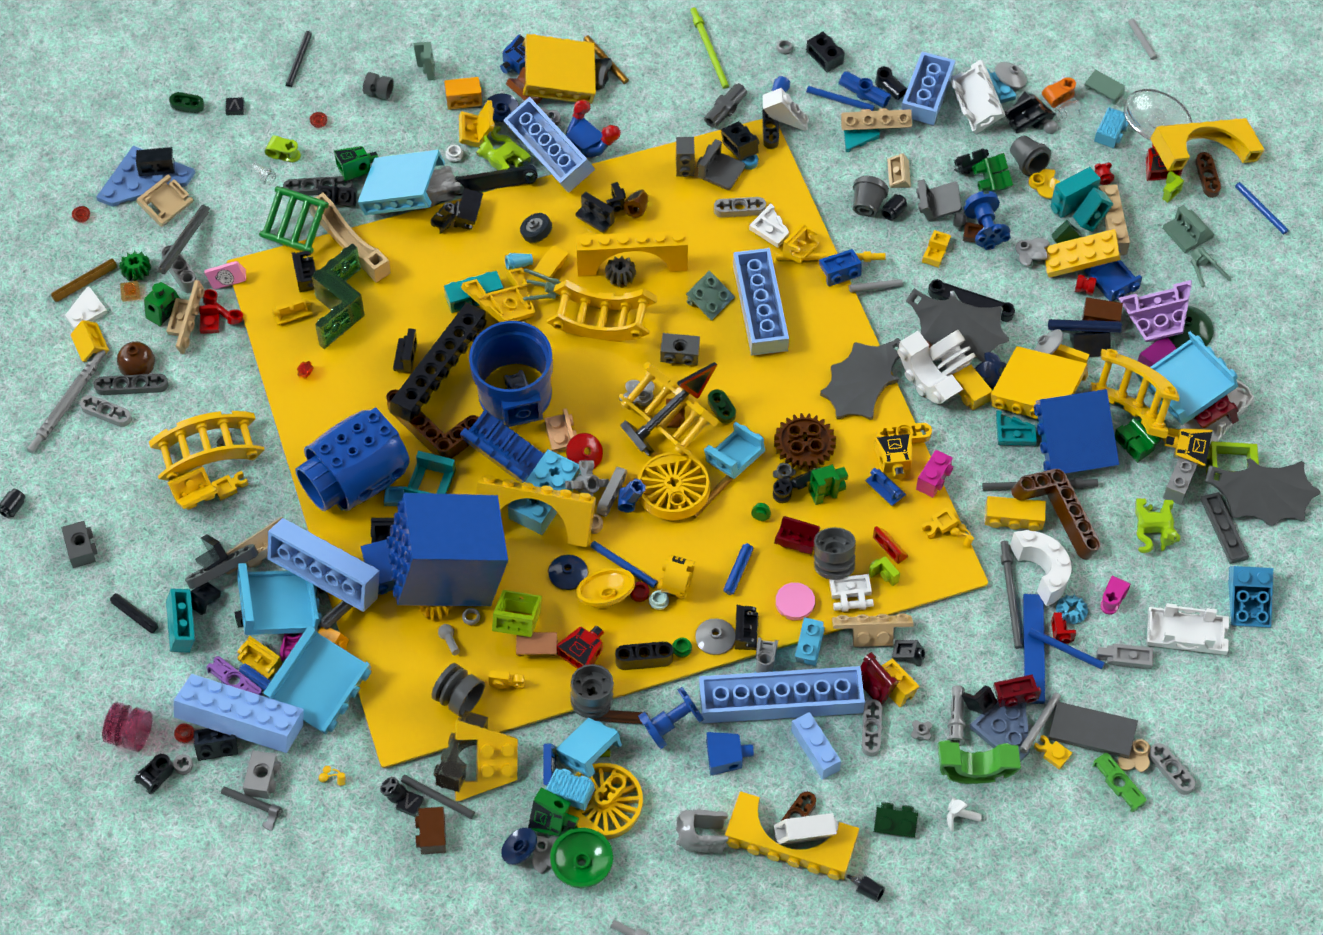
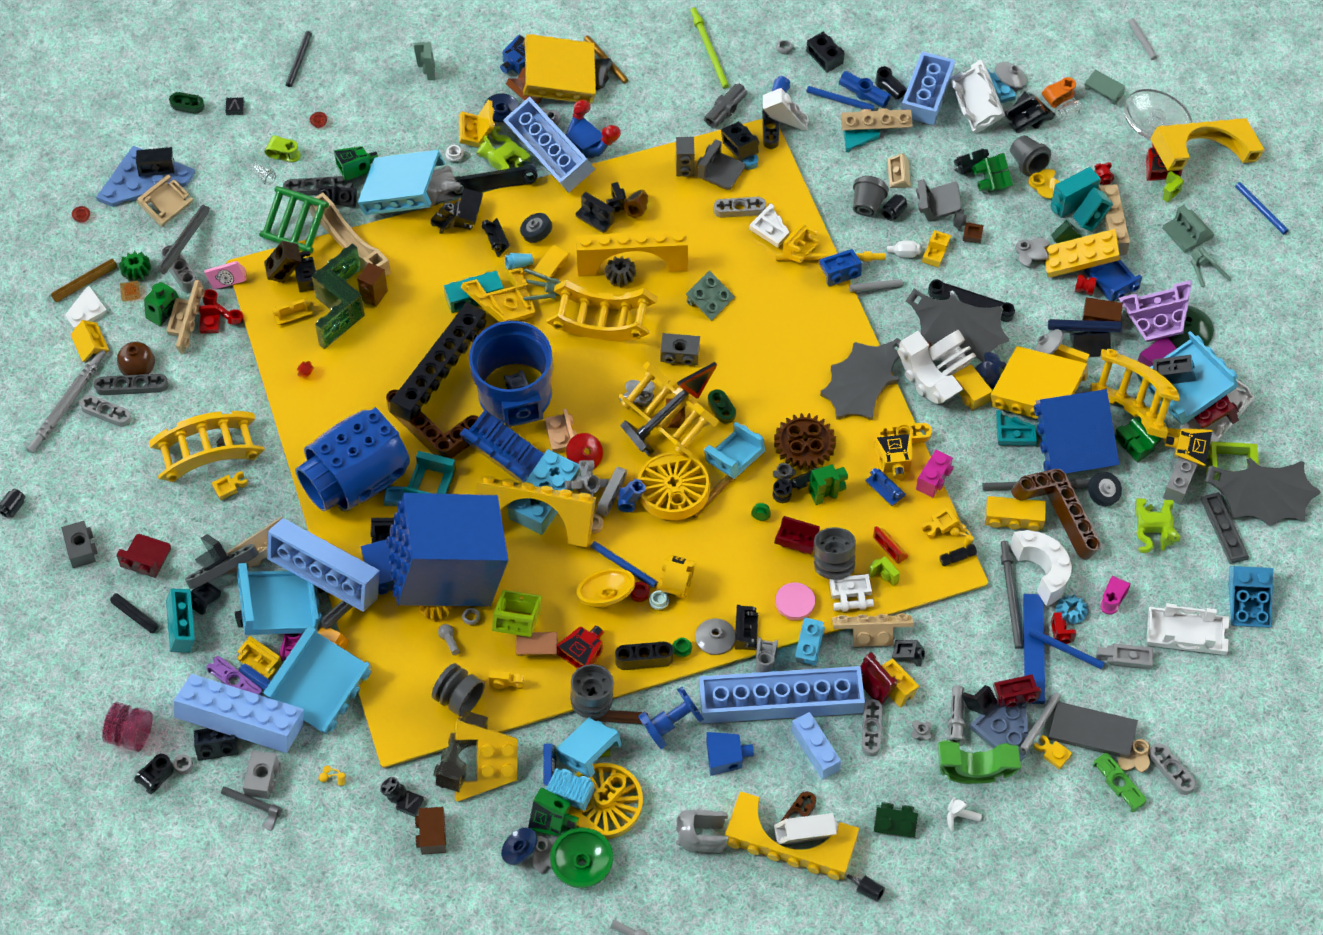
yellow bracket [167,466,218,510] -> none
clear red plate [174,723,194,743] -> none
dark grey wheel [363,72,394,100] -> none
black bracket [393,328,418,373] -> none
dark grey bar [401,774,475,819] -> none
light orange bracket [444,77,483,110] -> none
dark blue dish [548,555,588,590] -> none
blue axle [723,543,753,595] -> none
light blue brick [733,248,789,356] -> none
blue piece [963,191,1011,250] -> none
light grey bar [1042,119,1058,134] -> none
medium azure brick [1094,107,1129,148] -> none
reddish brown beam [1195,152,1221,198] -> none
none -> dark red bracket [116,534,171,578]
none -> dark brown brick [264,240,302,283]
none -> reddish brown brick [357,263,388,307]
none -> black hinge [482,218,510,257]
none -> white plant [887,240,921,258]
none -> black axle [939,544,977,566]
none -> black wheel [1088,472,1122,507]
none -> black hinge [1153,355,1196,384]

